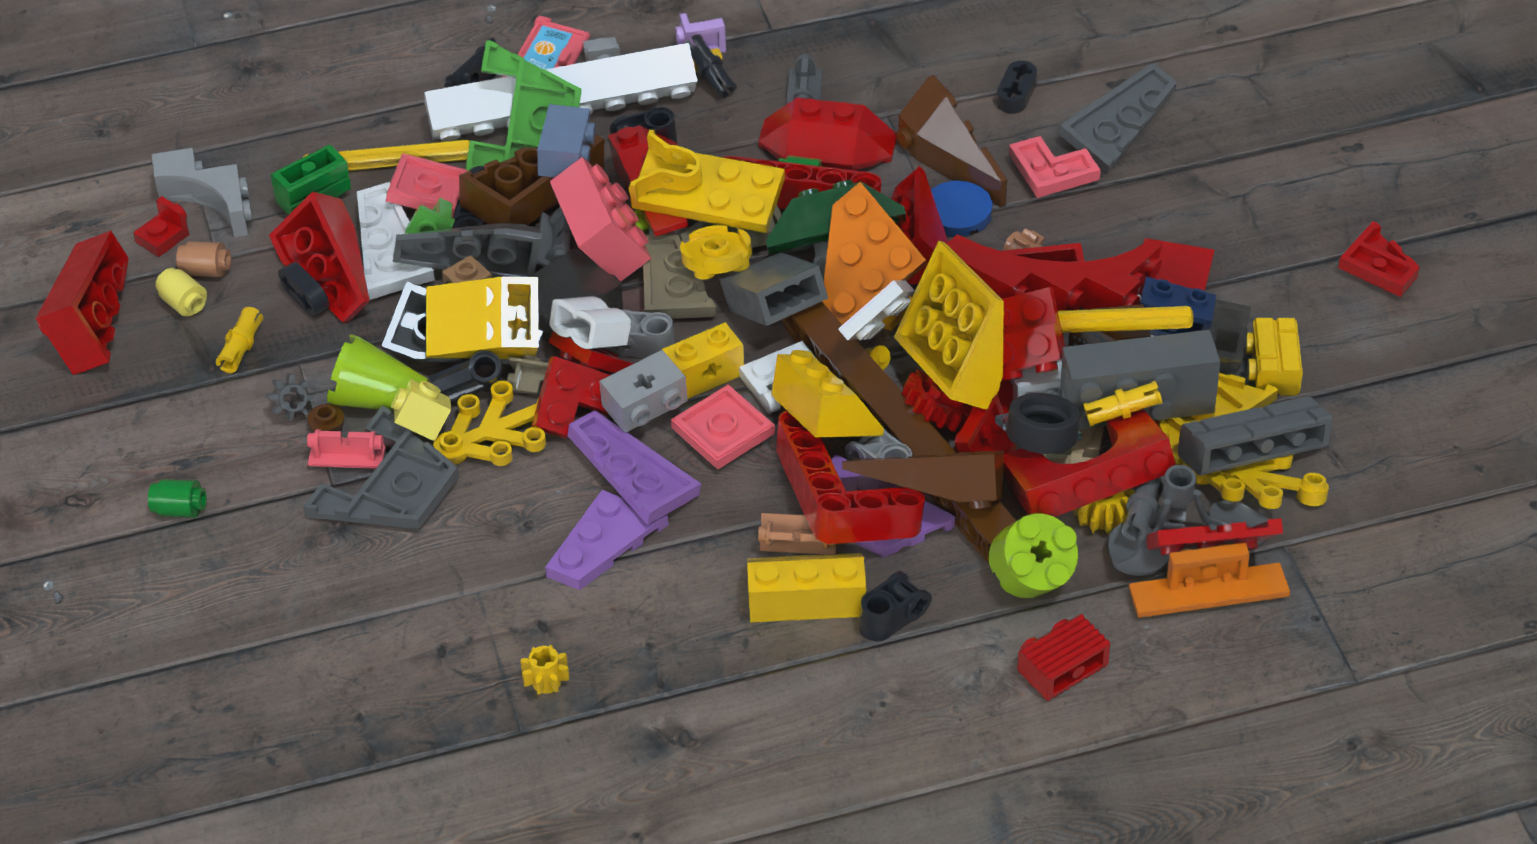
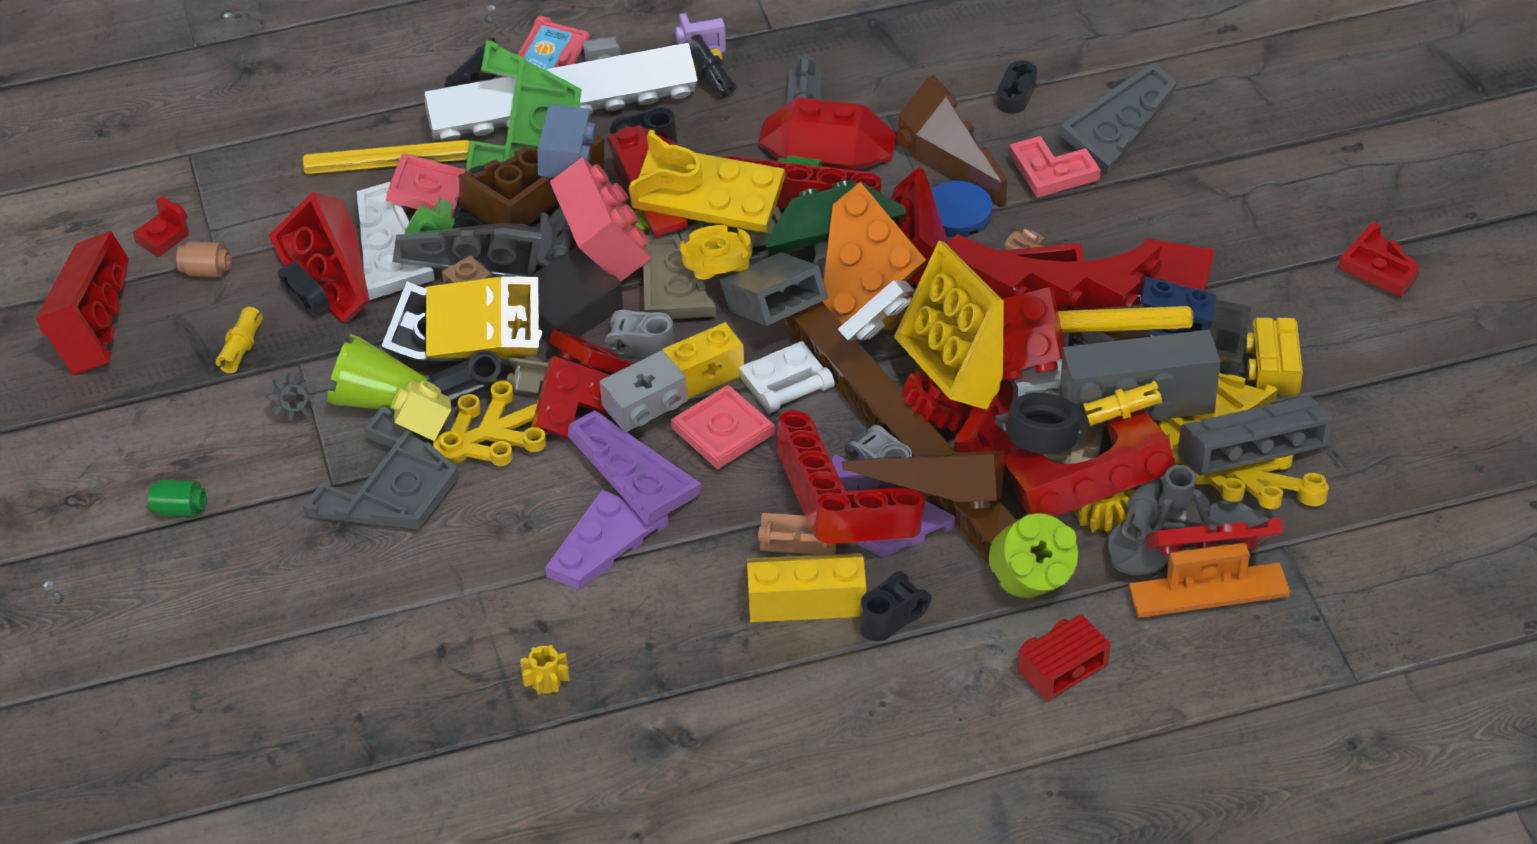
light grey arch [152,148,253,237] -> none
light yellow brick [155,268,207,317] -> none
green brick [270,144,352,215] -> none
reddish brown plate [307,404,345,433] -> none
coral hinge [307,429,386,469] -> none
white brick [549,296,631,349] -> none
yellow slope [771,350,884,437] -> none
yellow piece [865,345,890,370] -> none

